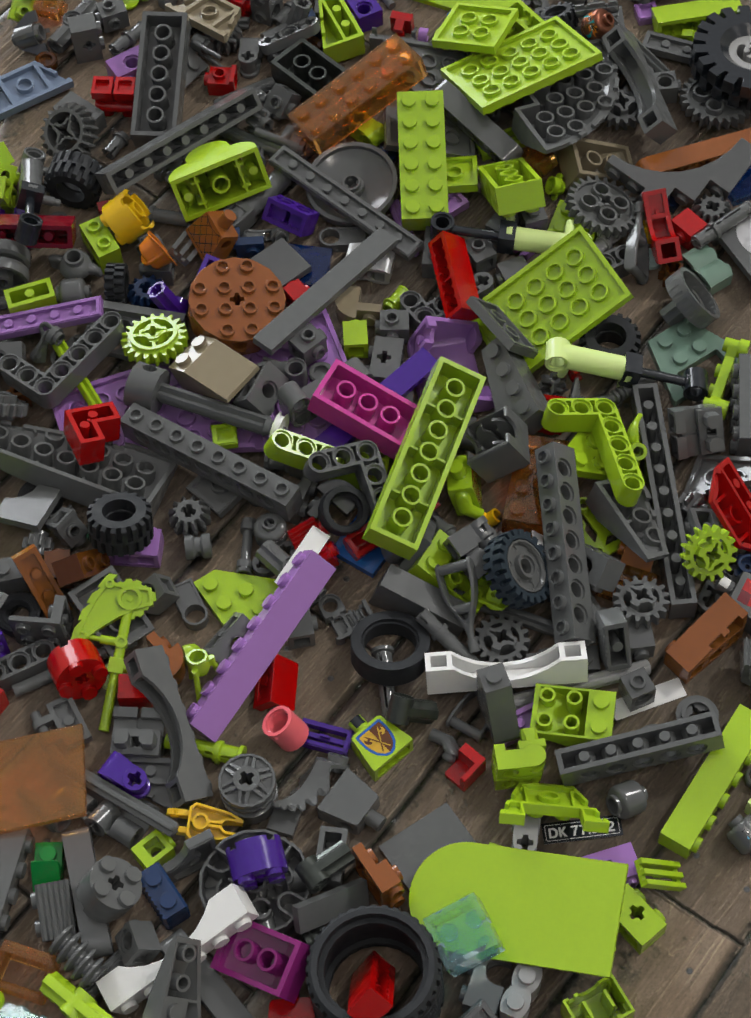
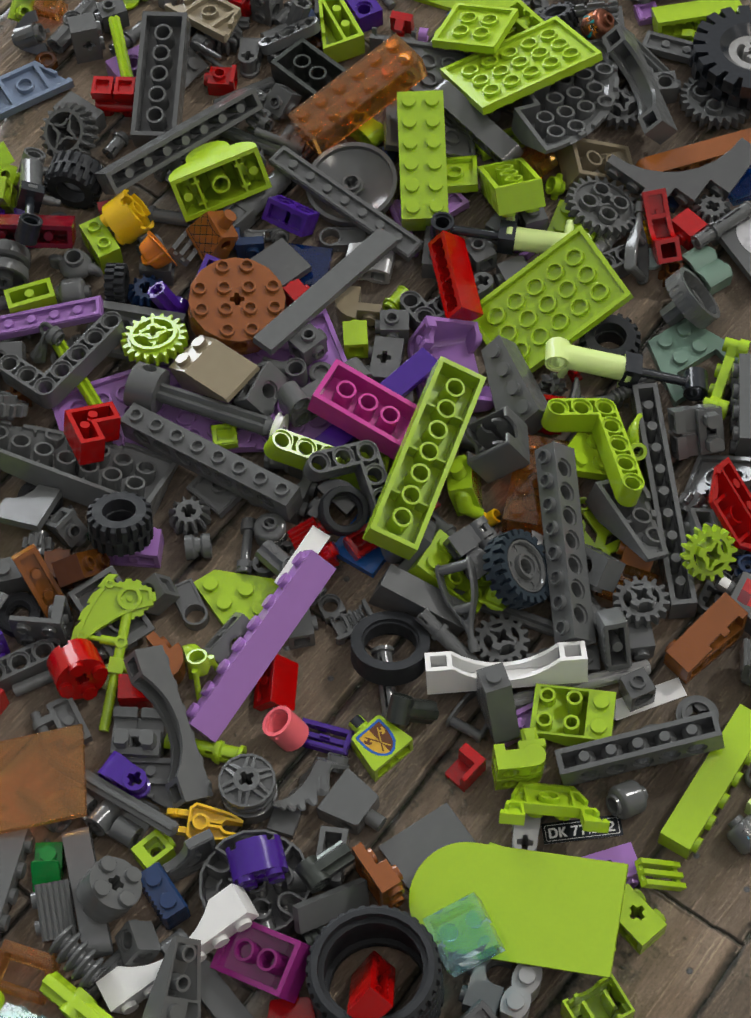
dark grey arm [428,728,460,763] -> none
dark grey tile [466,296,538,359] -> none
none -> lime axle [108,15,134,77]

